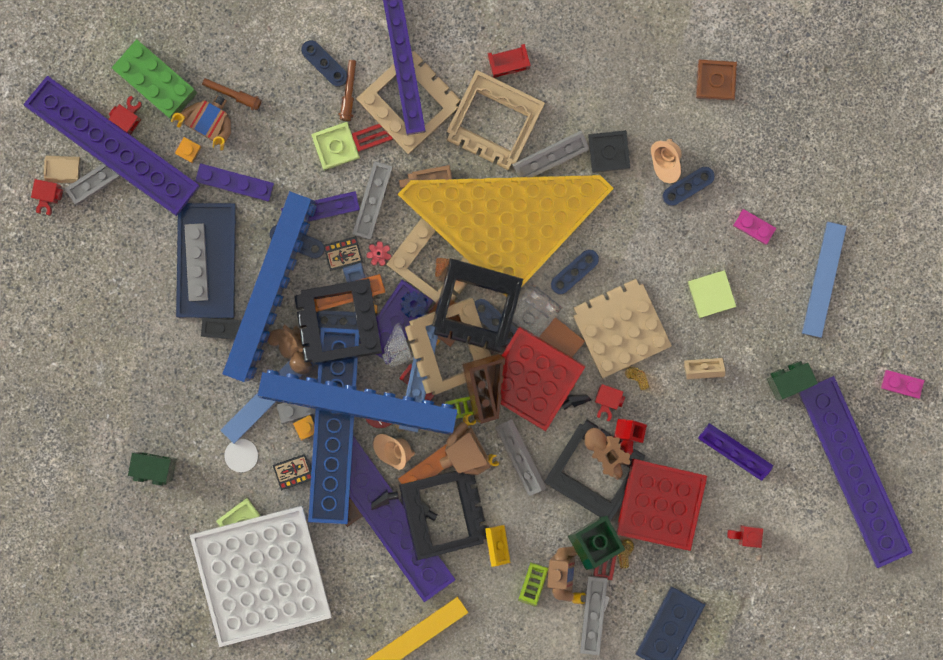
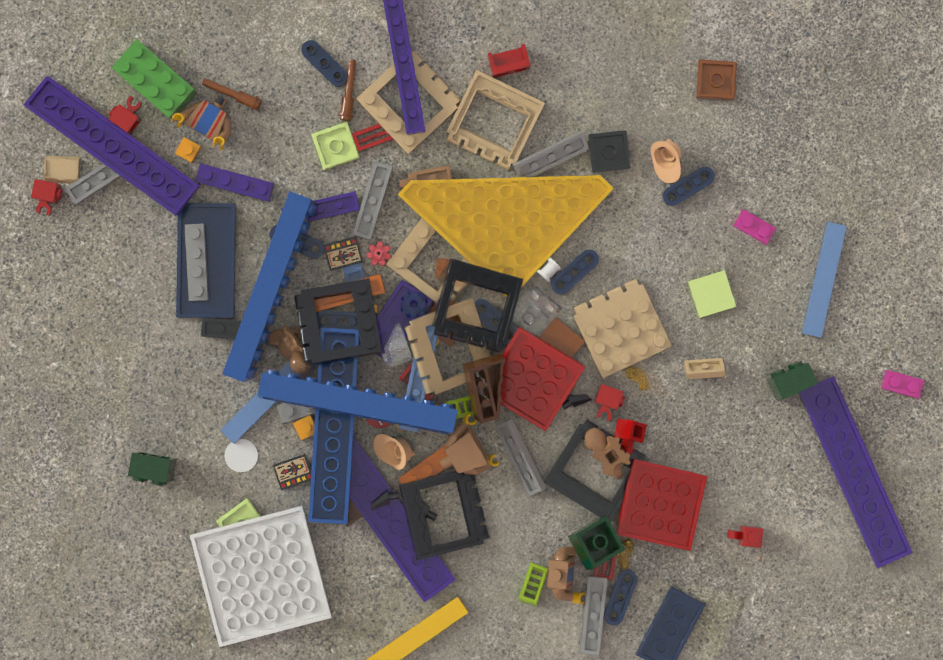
yellow plate [485,525,511,567] -> none
dark purple plate [698,423,774,481] -> none
none -> white bush [536,257,562,283]
none -> dark blue plate [604,569,637,625]

